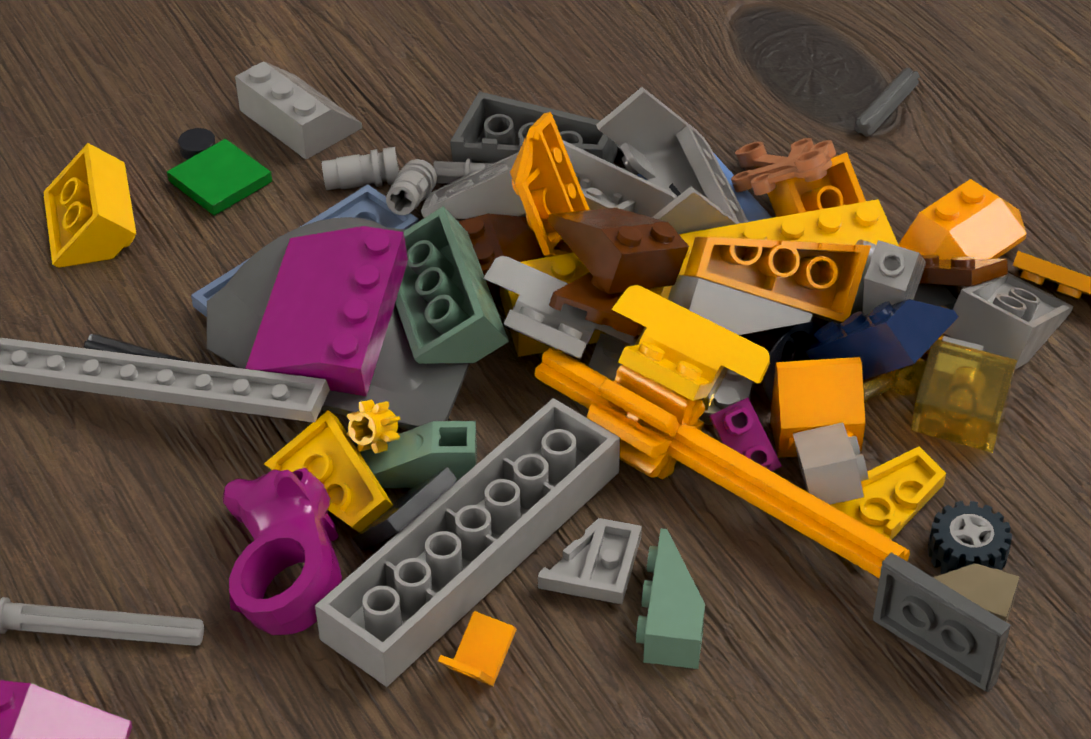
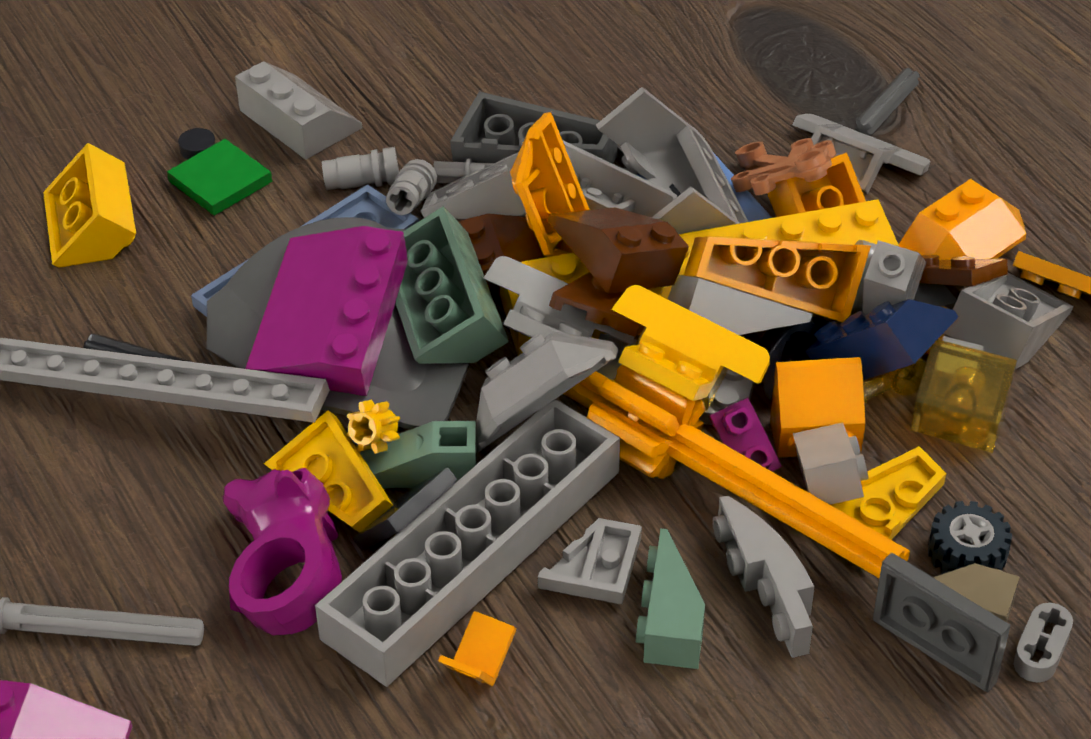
none -> light grey wedge [476,332,618,453]
none -> light grey slope [713,496,815,658]
none -> light grey plate [792,114,930,194]
none -> light grey beam [1013,603,1073,683]

